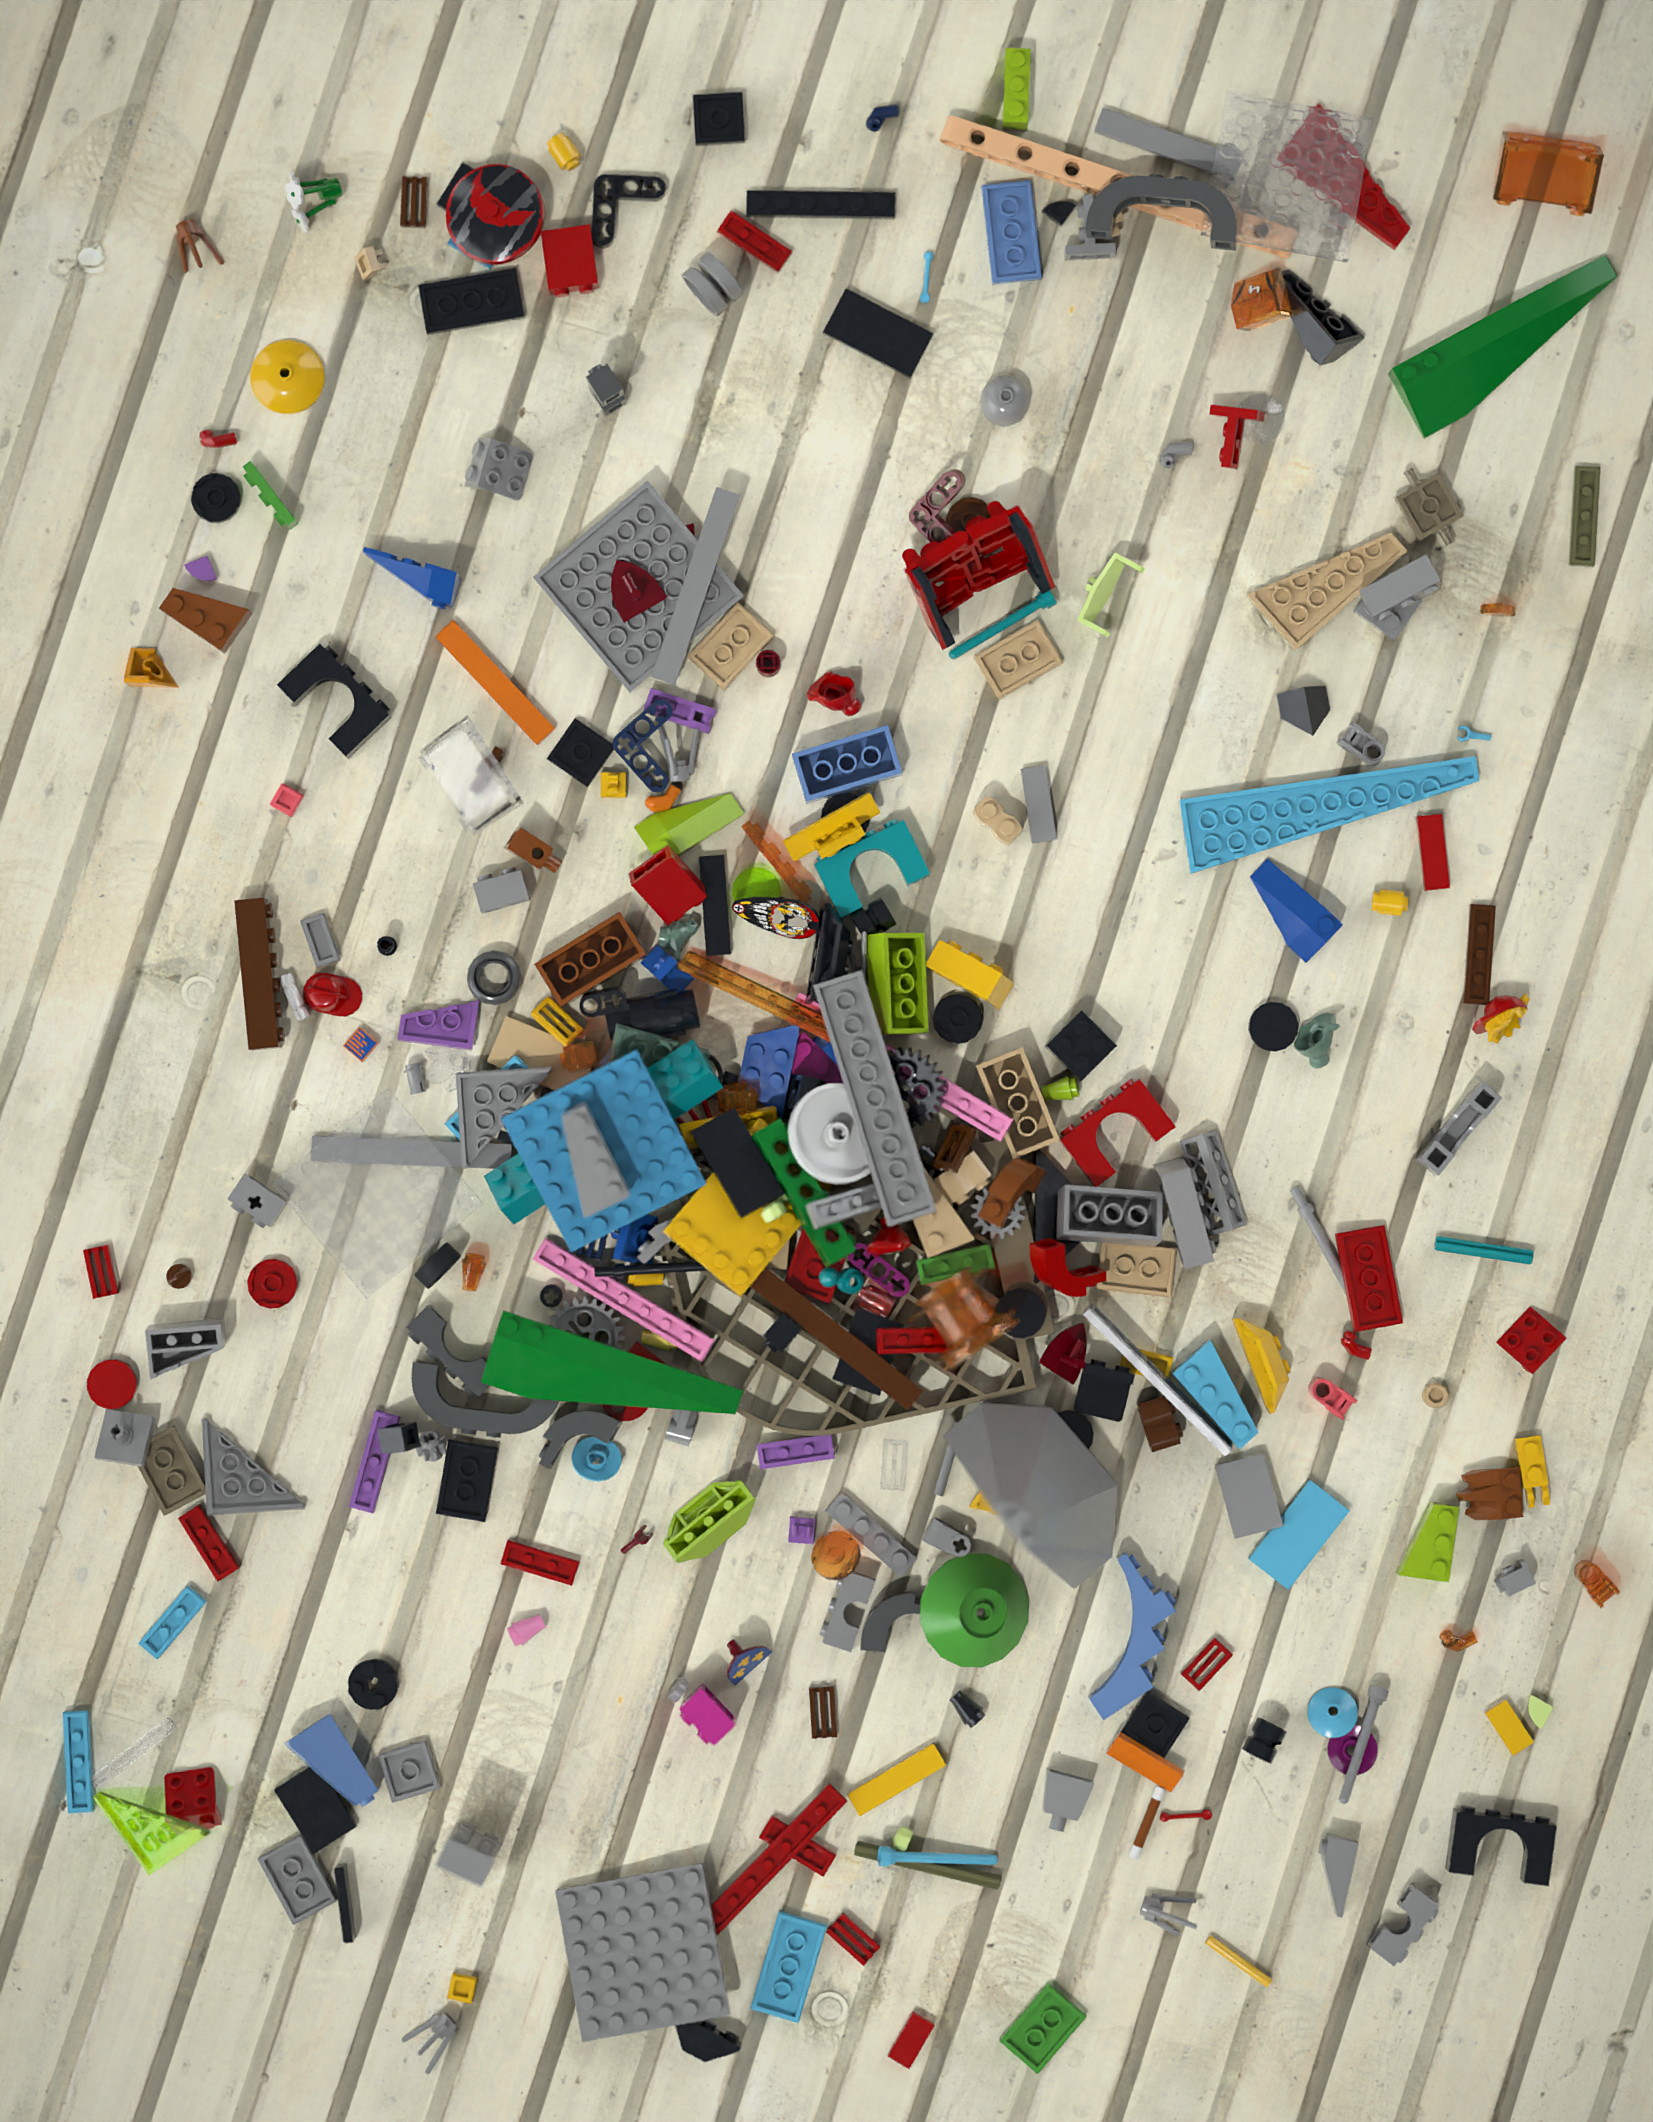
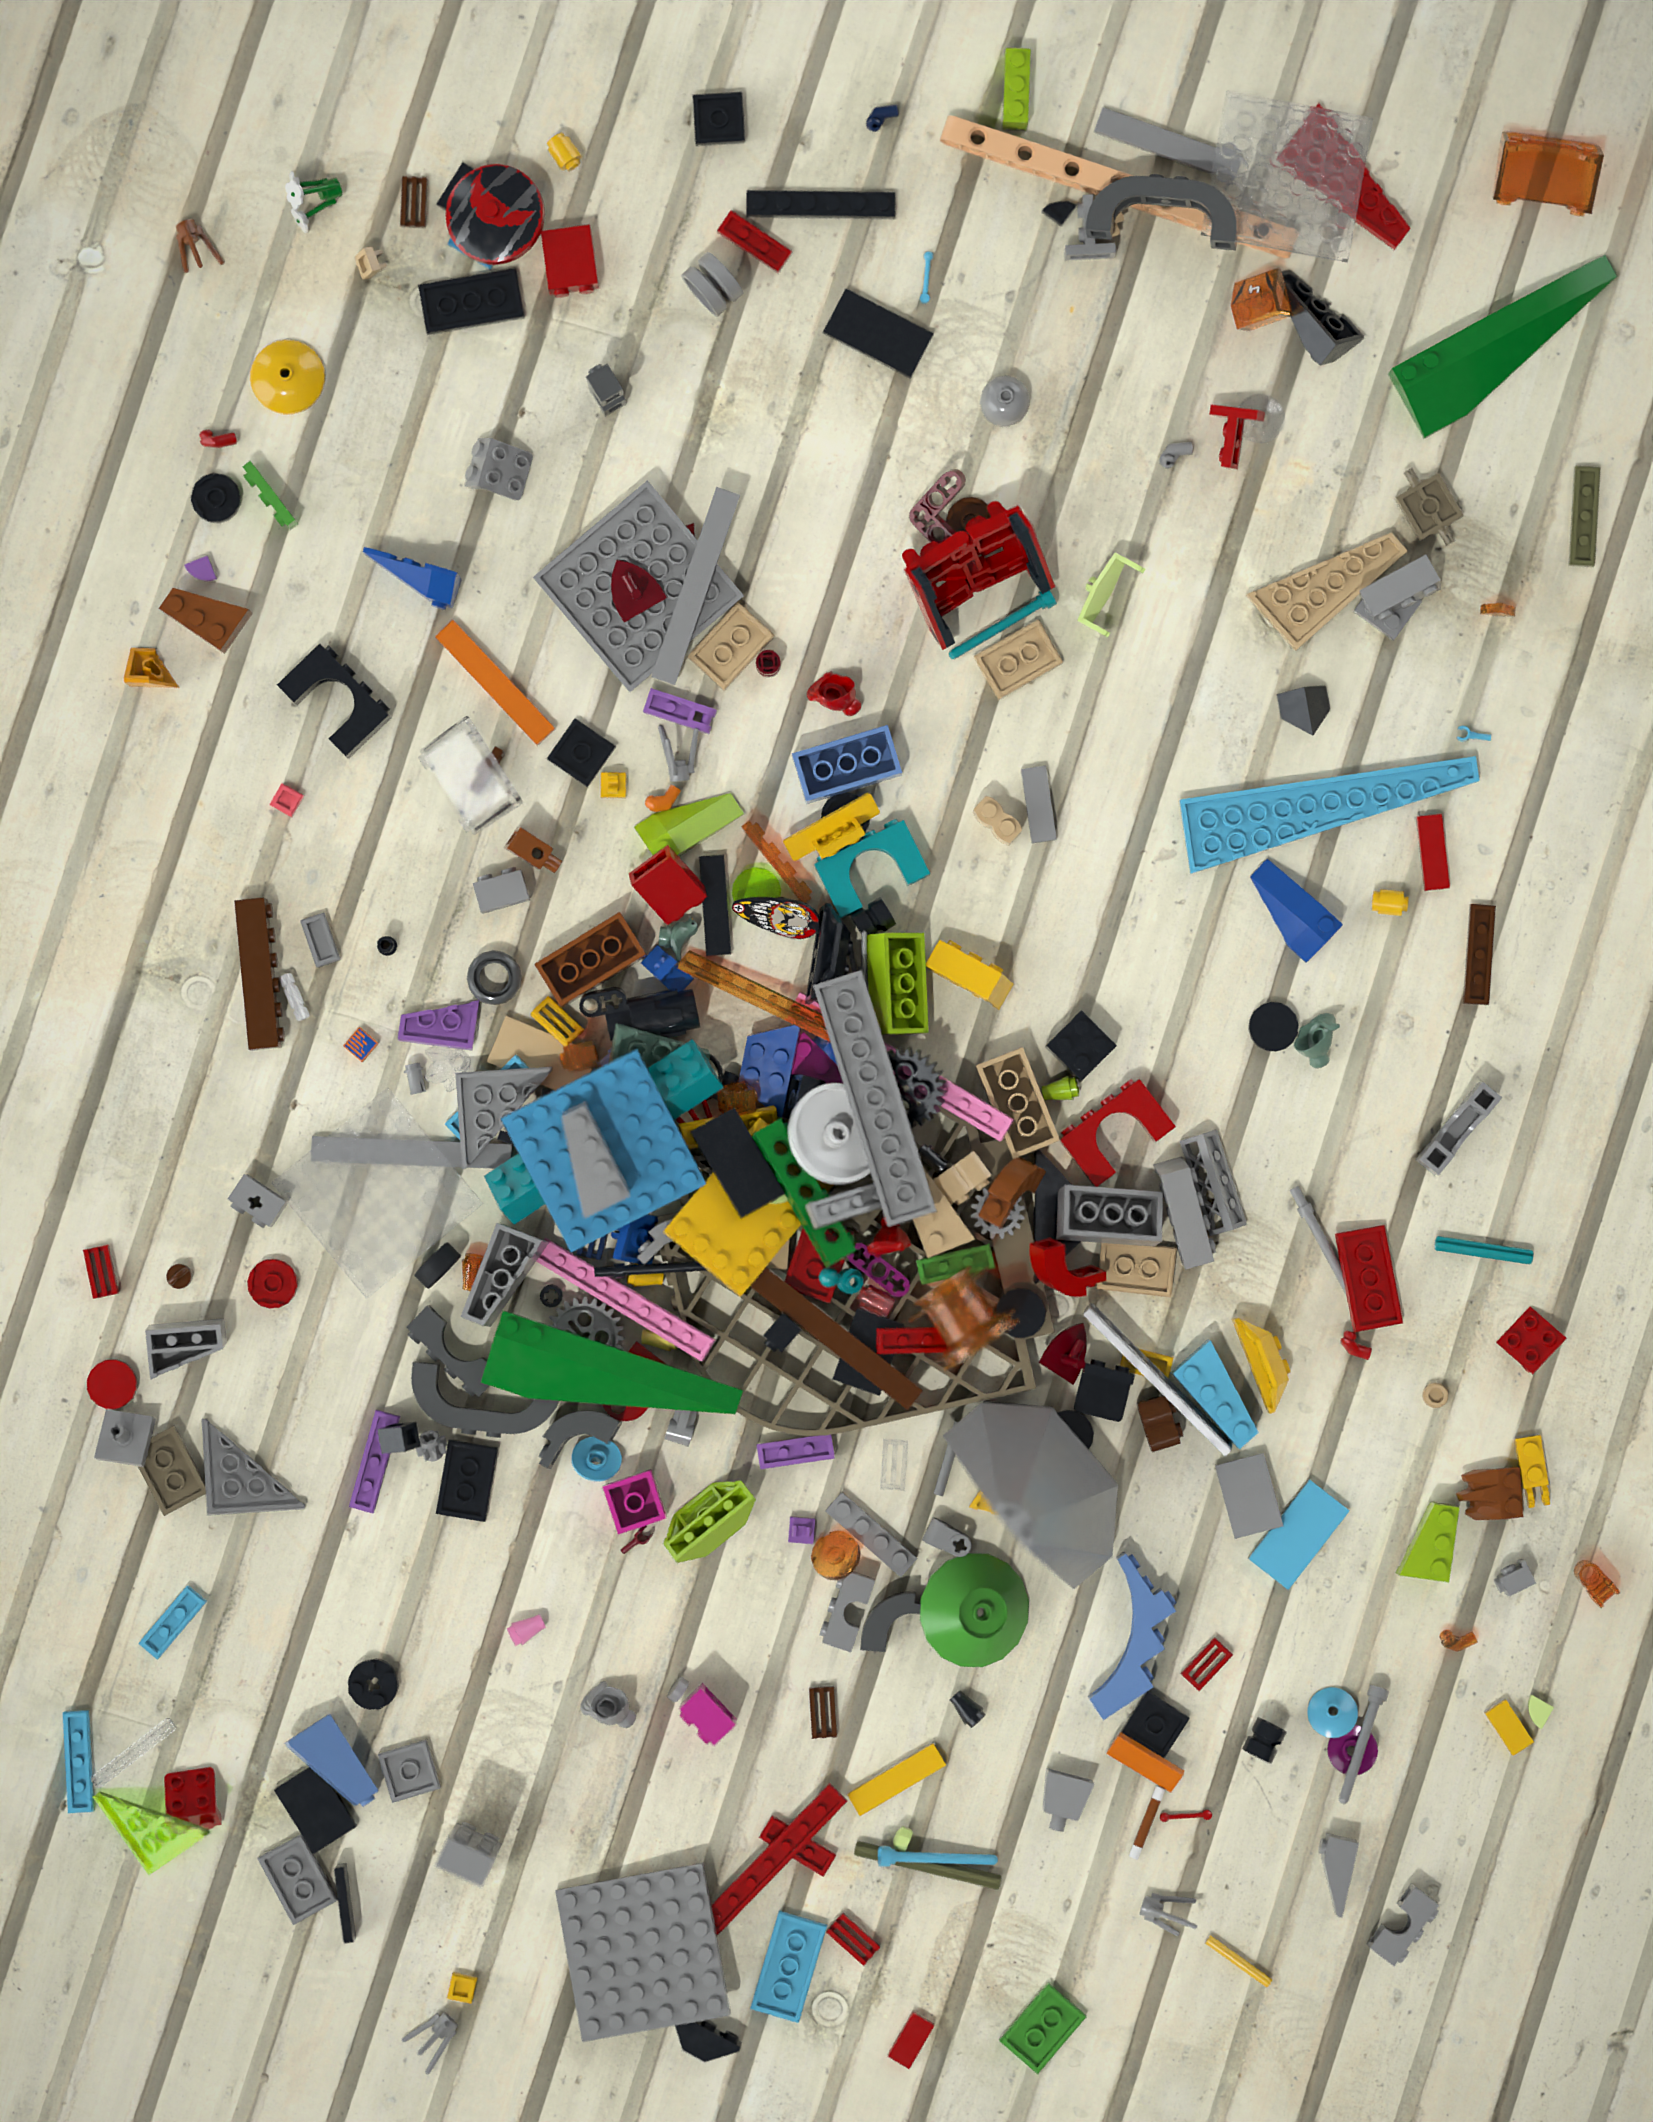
red tile [178,1504,240,1582] -> none
red piece [303,973,362,1017] -> none
red tile [500,1540,580,1586] -> none
black beam [592,174,666,248] -> none
dark blue beam [613,699,673,792] -> none
shield [727,1639,772,1685] -> none
yellowish green tile [761,1201,787,1224] -> none
black tile [933,994,983,1044] -> none
reddish brown tile [933,1123,977,1173] -> none
medium blue tile [981,180,1042,285] -> none
coral piece [1308,1377,1358,1421] -> none
light grey piece [1336,722,1385,766] -> none
black arch [1445,1805,1557,1886] -> none
hair [1472,993,1530,1044] -> none
none -> light grey wedge [461,1223,549,1327]
none -> light grey hair [581,1681,636,1728]
none -> dark pink brick [602,1469,667,1535]

